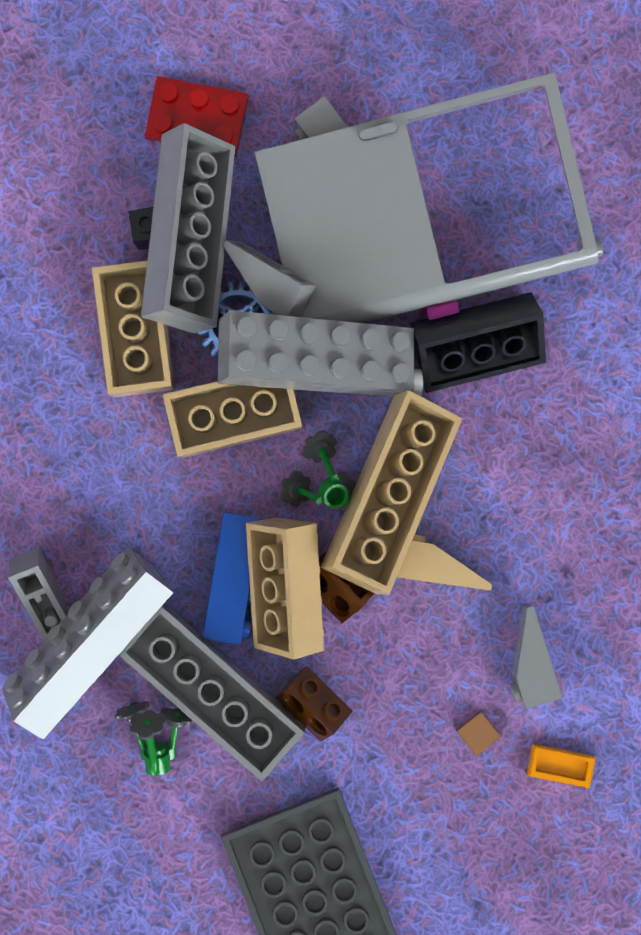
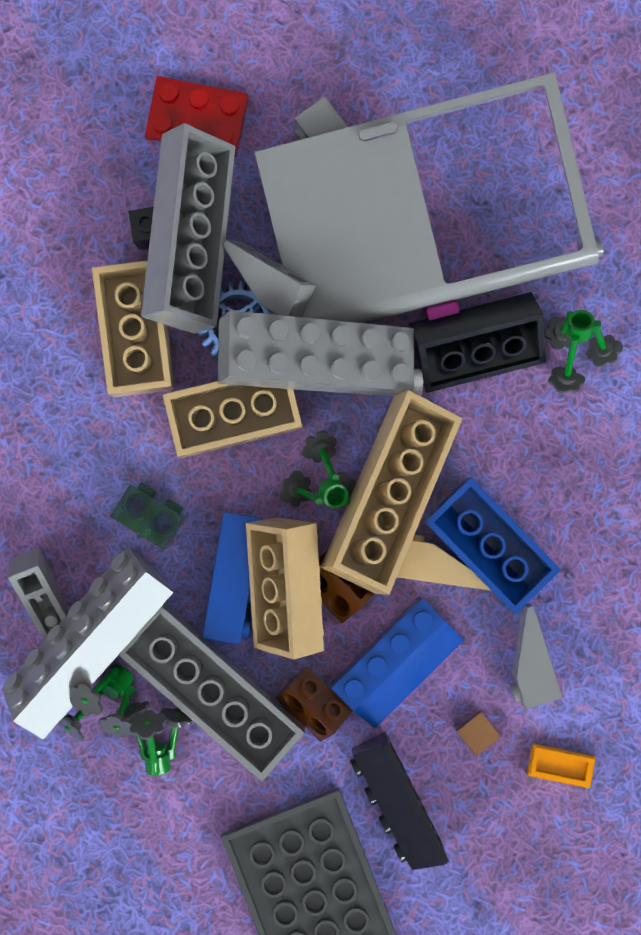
none -> plant [58,665,135,741]
none -> brick [110,482,187,550]
none -> blue slope [331,596,464,728]
none -> black slope [350,732,449,870]
none -> blue slope [425,477,561,615]
none -> dark grey plant [545,310,623,393]

